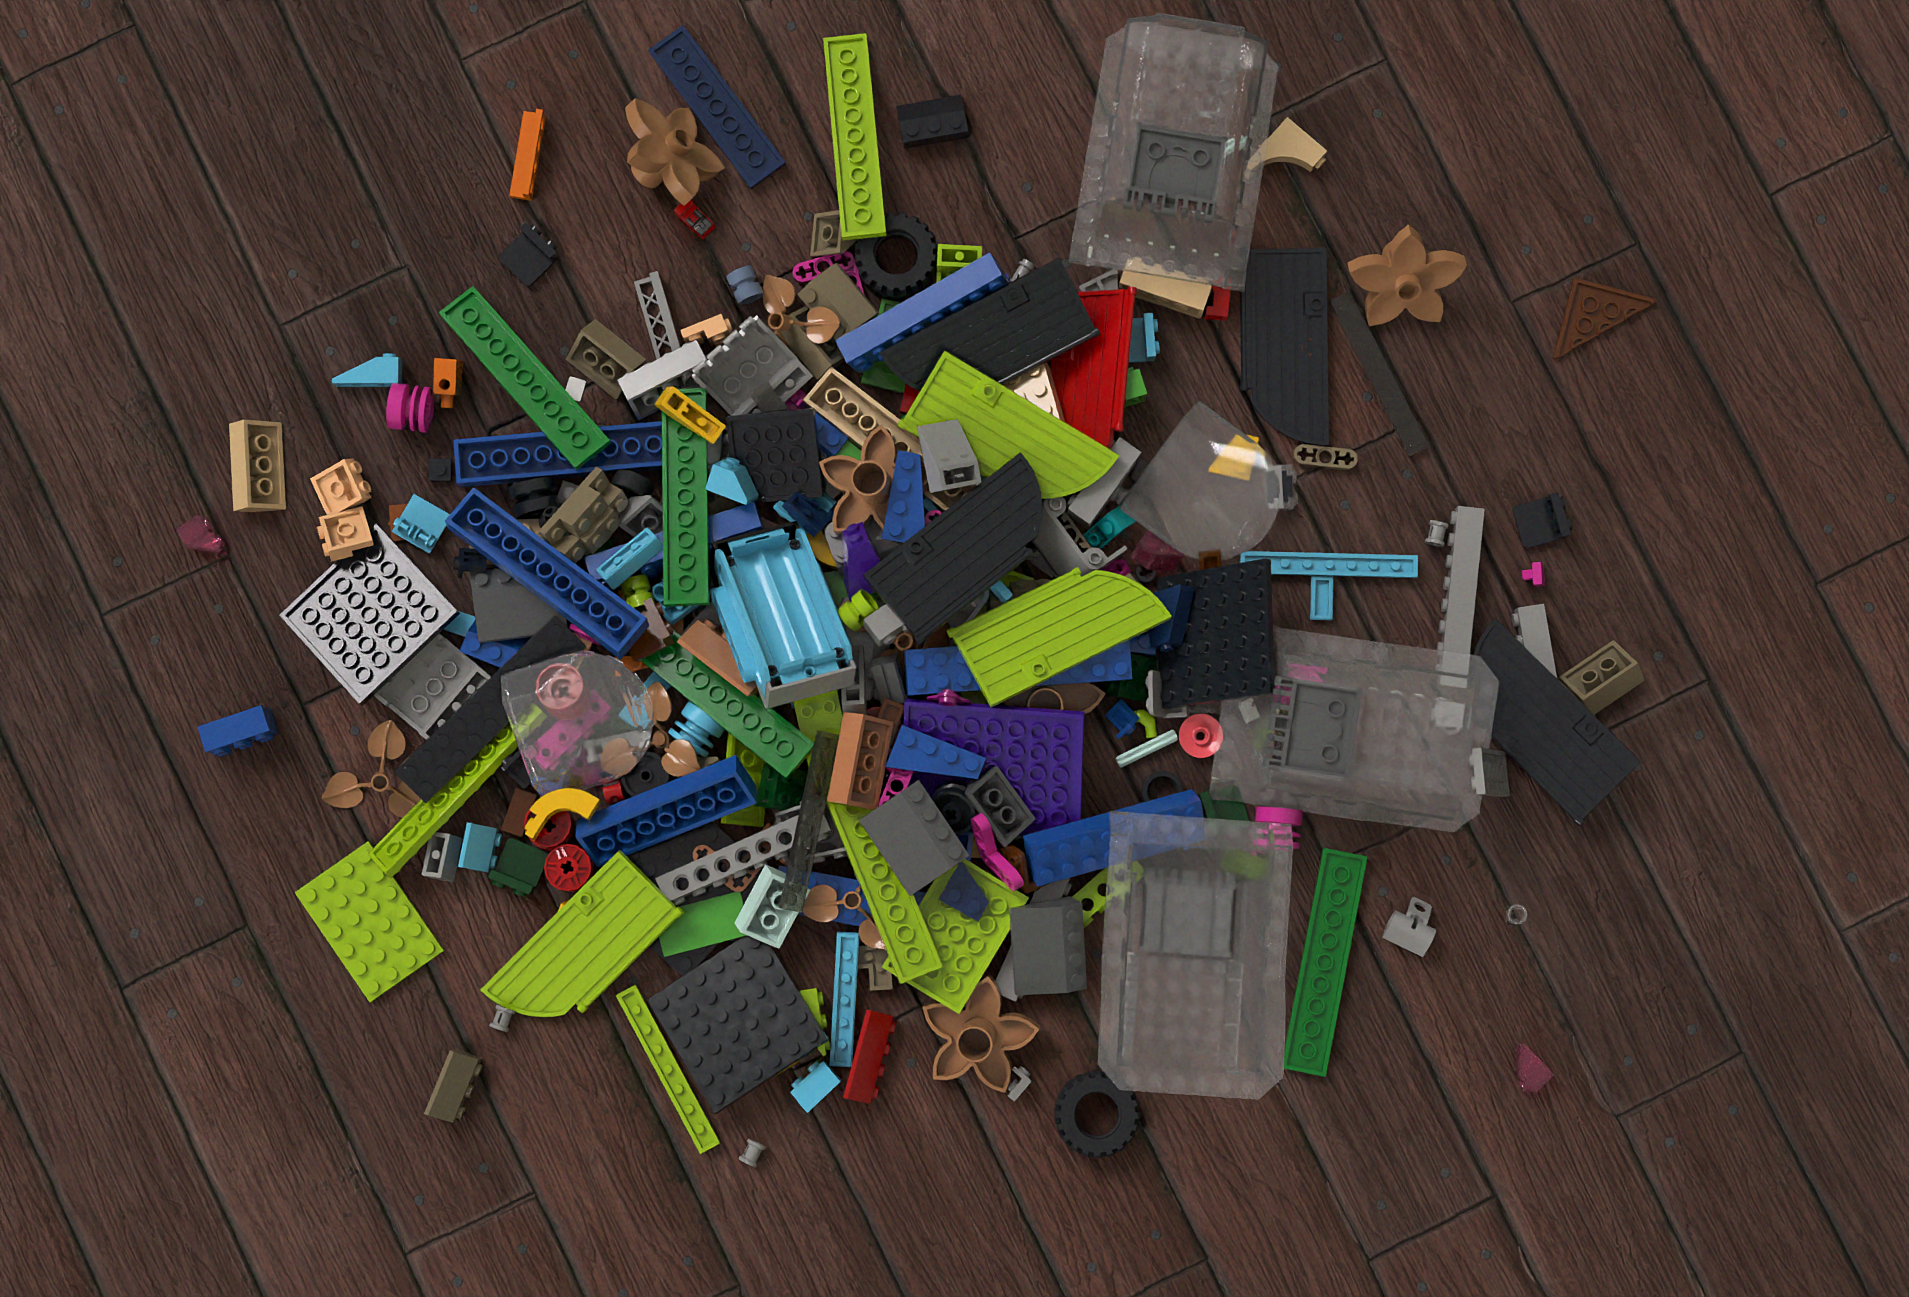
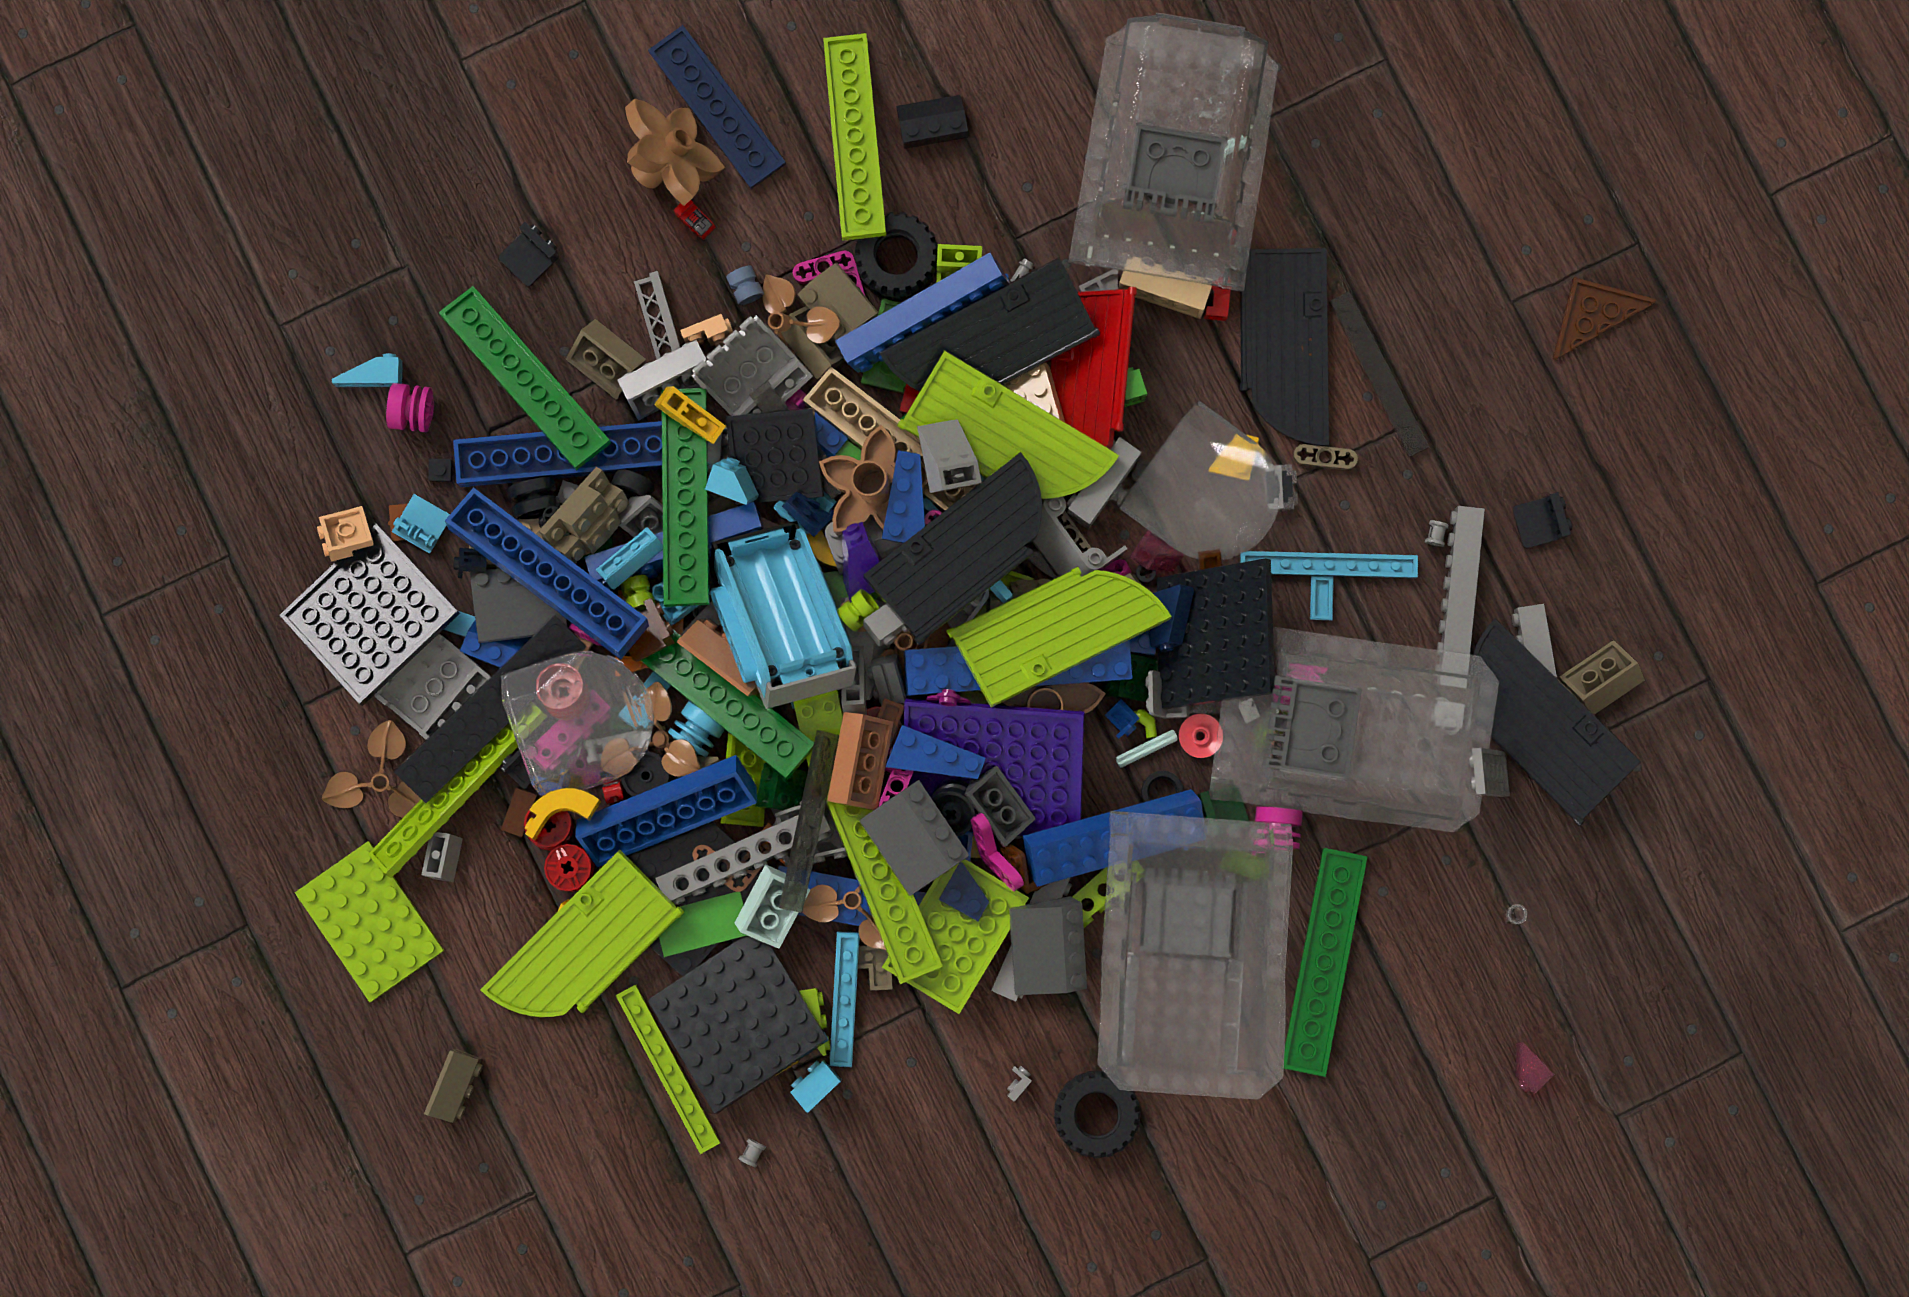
clear pink slope [175,515,227,555] -> none
blue brick [197,705,279,757] -> none
tan slope [229,420,286,512] -> none
light nougat plate [310,459,371,515] -> none
orange torso [433,358,463,408] -> none
medium azure slope [458,823,502,873] -> none
dark green bracket [488,838,548,897] -> none
light grey bush [489,1005,515,1032] -> none
orange fence [509,109,546,201] -> none
white sticker [566,376,586,401] -> none
dark tan slope [810,210,858,257] -> none
red slope [843,1009,897,1104] -> none
medium nougat plant [923,973,1040,1093] -> none
teal slope [1083,504,1136,550] -> none
medium azure bracket [1129,313,1160,363] -> none
tan arch [1242,117,1327,176] -> none
medium nougat plant [1348,225,1467,326] -> none
light grey piece [1382,897,1436,957] -> none
dark pink tile [1522,562,1545,587] -> none

